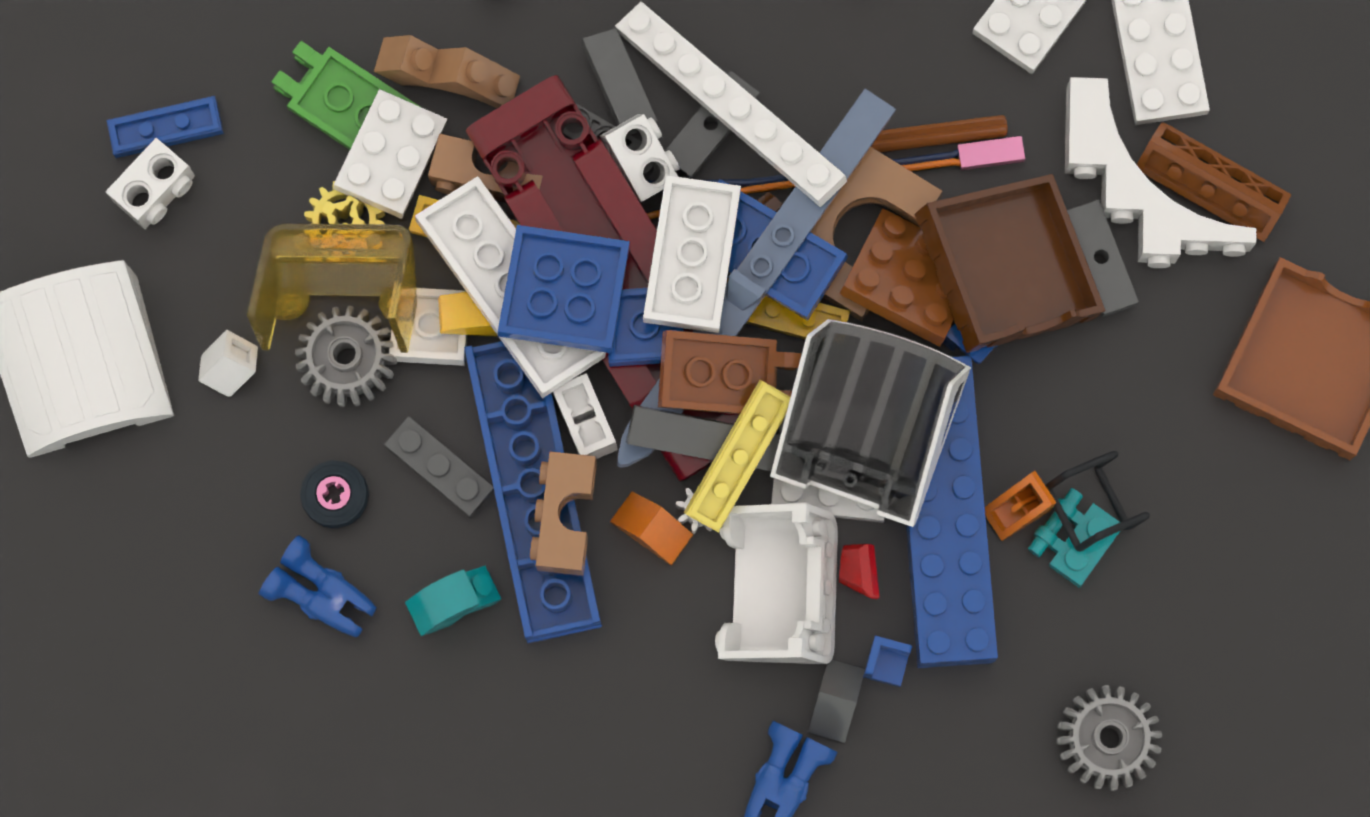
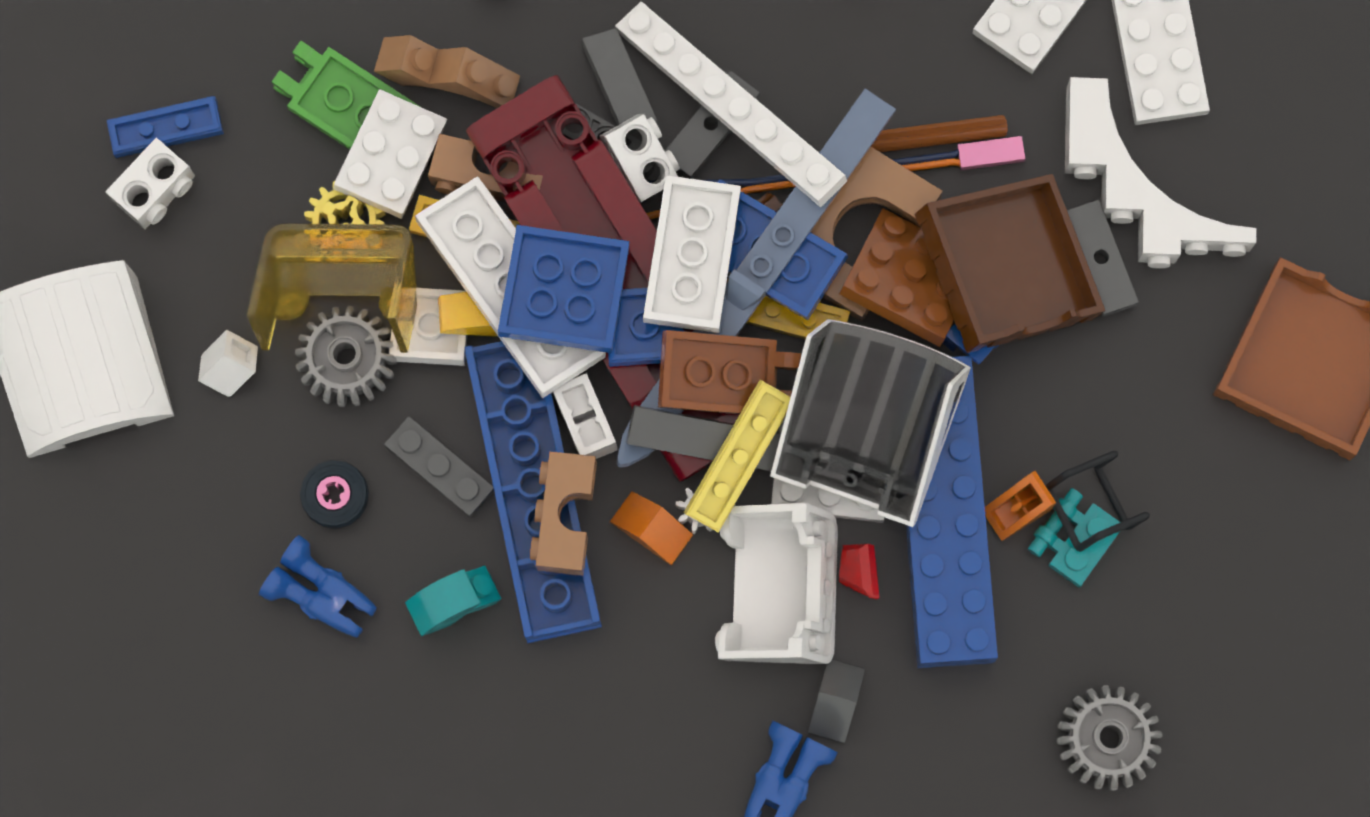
blue panel [863,636,912,687] -> none
dark orange fence [1136,121,1292,242] -> none

